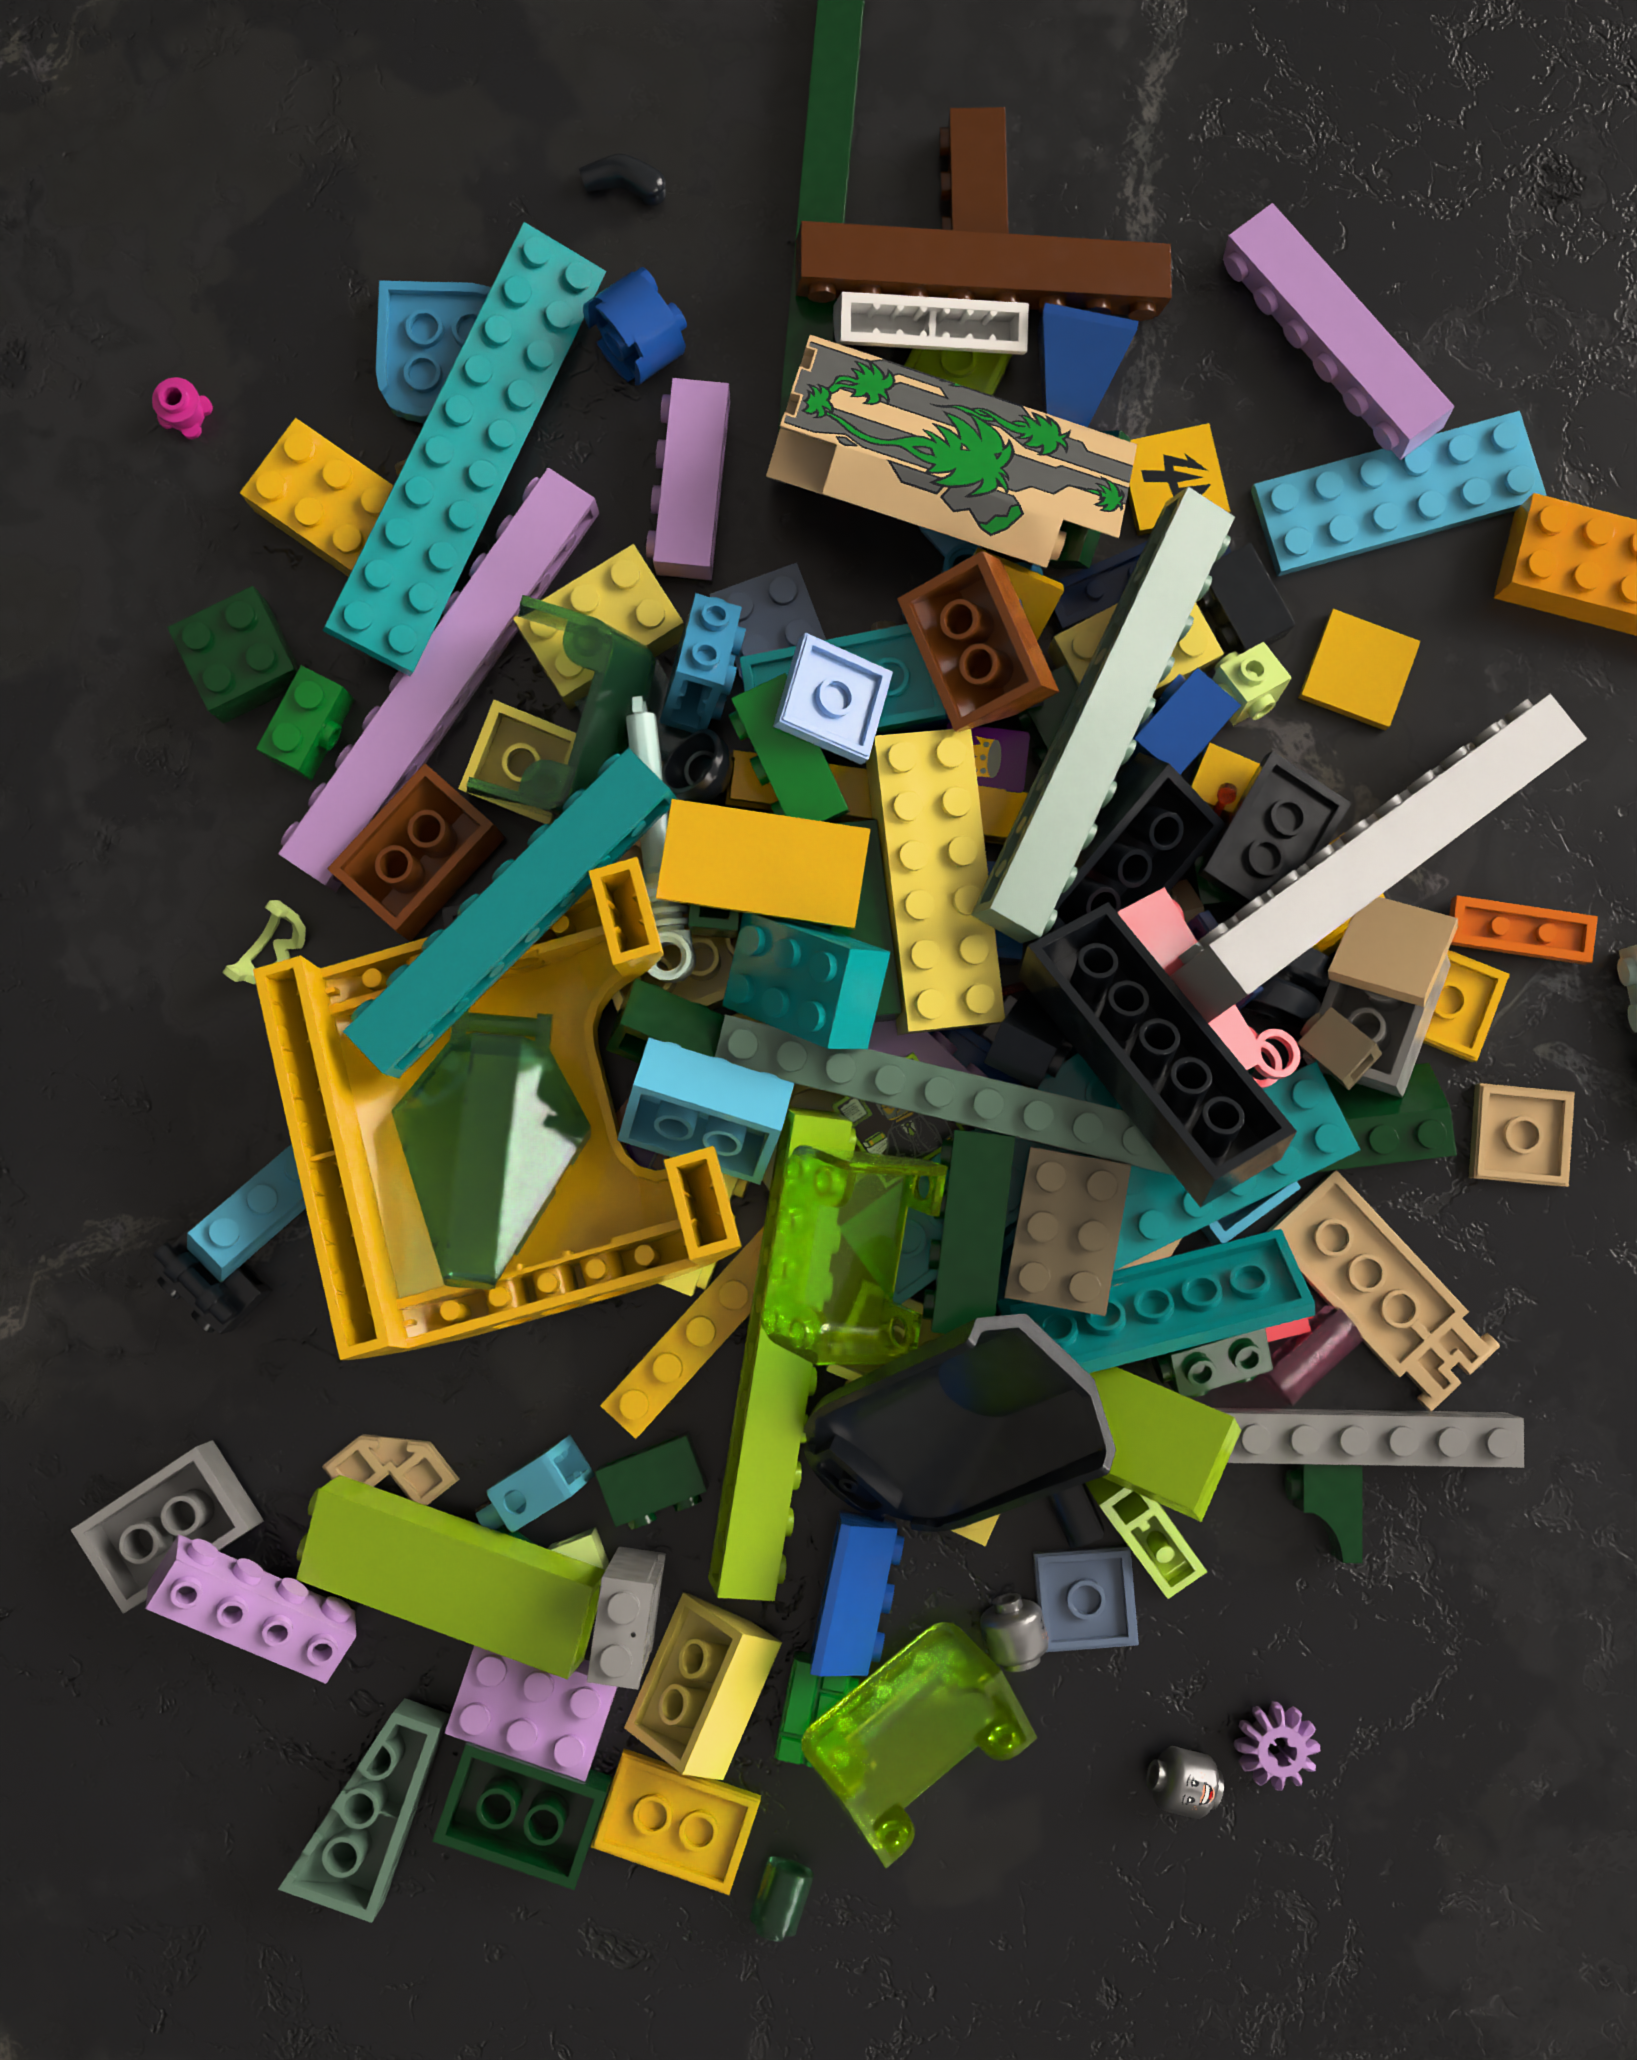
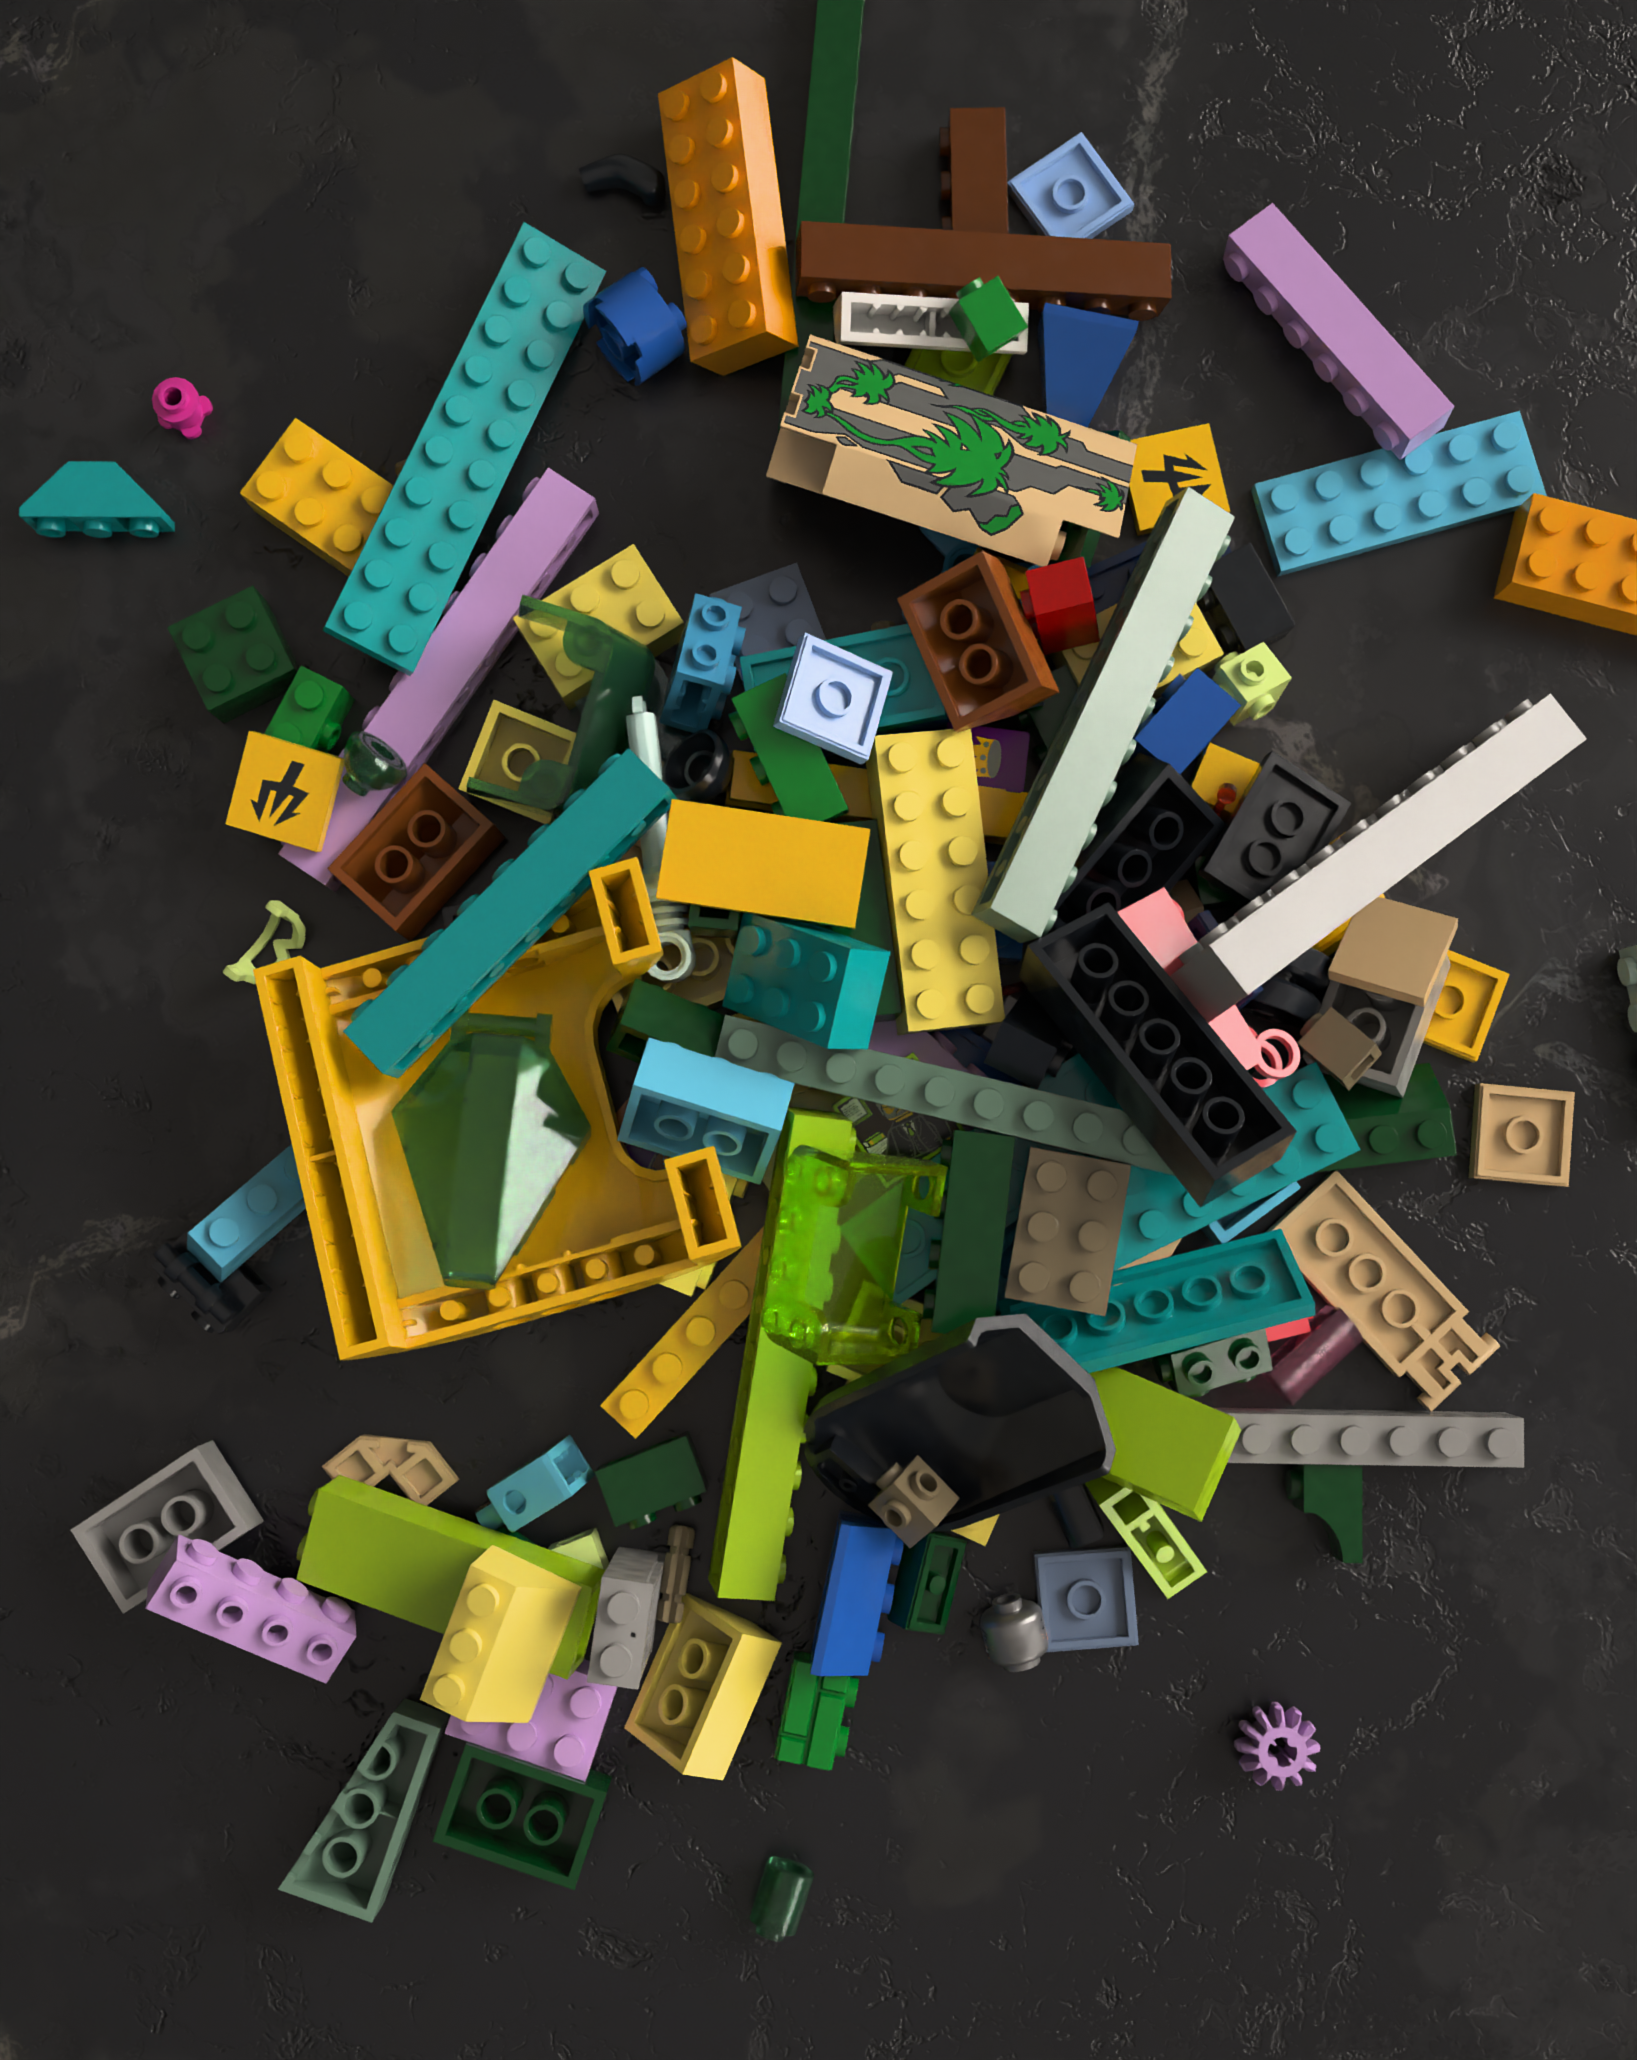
dark azure plate [376,281,491,423] -> none
yellow tile [591,1748,761,1895] -> none
lavender brick [646,378,730,580] -> none
clear neon green windscreen [801,1622,1037,1868] -> none
flat silver head [1146,1746,1224,1819] -> none
yellow tile [1298,609,1421,731] -> none
orange plate [1449,895,1598,965] -> none
none -> teal slope [19,461,175,538]
none -> yellow tile [225,731,346,852]
none -> clear green brick [342,731,408,797]
none -> light yellow slope [420,1545,582,1723]
none -> dark tan axle [656,1525,695,1624]
none -> light orange brick [658,57,799,376]
none -> dark tan brick [868,1455,960,1548]
none -> dark green slope [887,1532,967,1635]
none -> green brick [948,276,1028,362]
none -> light blue tile [1007,132,1134,239]
none -> red brick [1019,556,1100,655]

